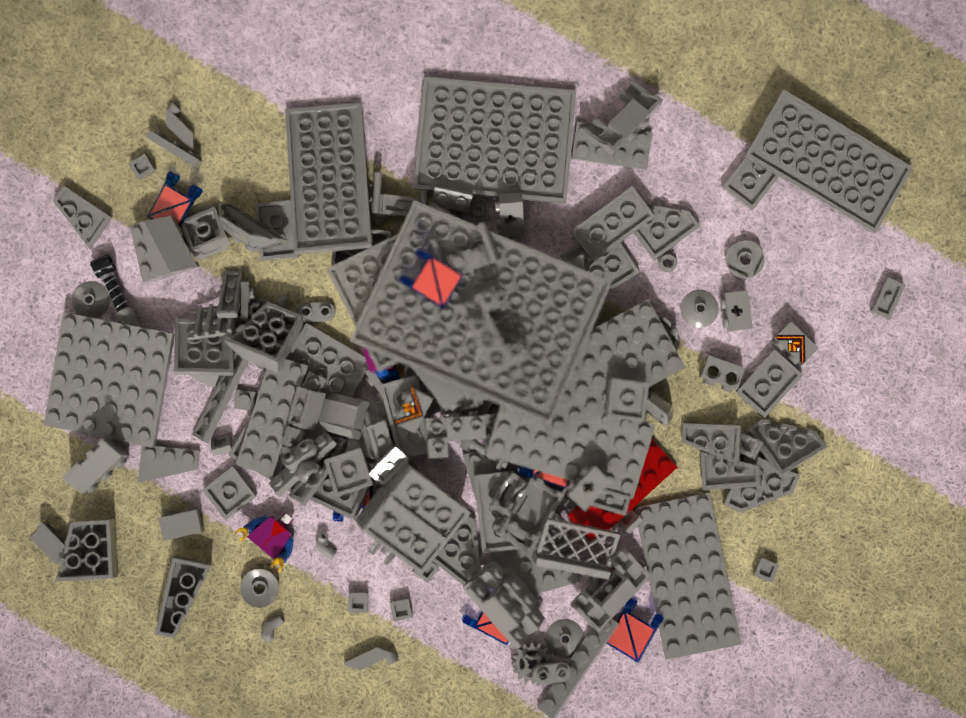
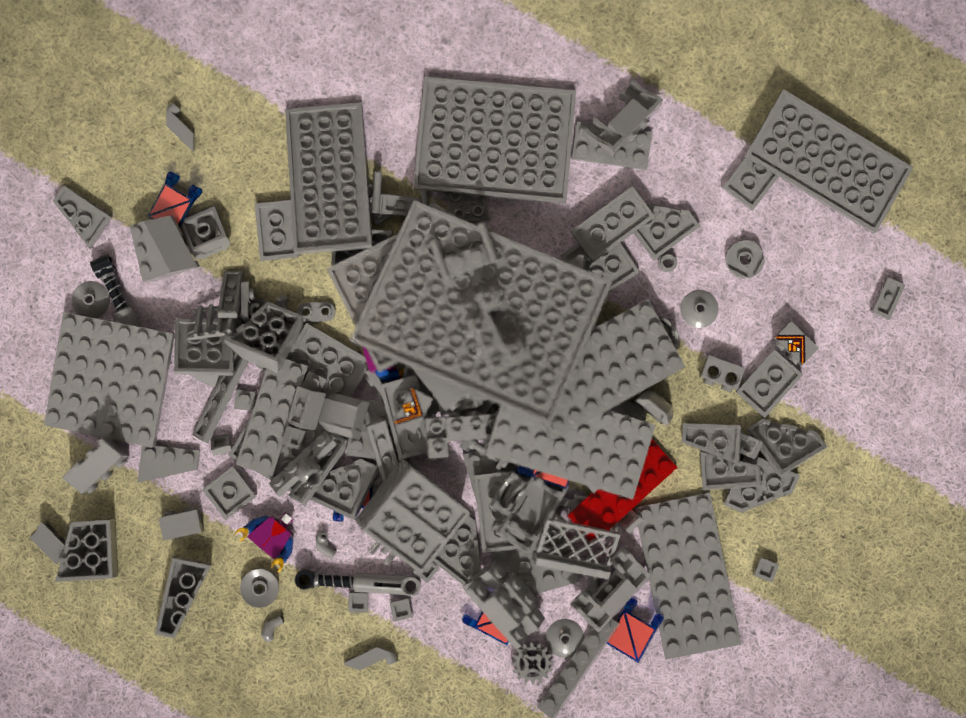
light grey plate [128,154,156,181] -> none
light grey plate [146,131,202,169] -> none
light grey wedge [219,202,288,252] -> none
light grey plate [282,439,318,470] -> none
light grey plate [324,448,374,497] -> none
plate [369,445,410,486] -> none
coral flag [398,248,464,309] -> none
light grey plate [431,184,473,213] -> none
light grey brick [495,193,524,237] -> none
light grey plate [531,661,571,685] -> none
light grey brick [565,464,611,511] -> none
light grey hinge [587,486,631,516] -> none
light grey plate [605,378,649,422] -> none
light grey brick [720,290,753,332] -> none
none -> piece [294,569,421,596]

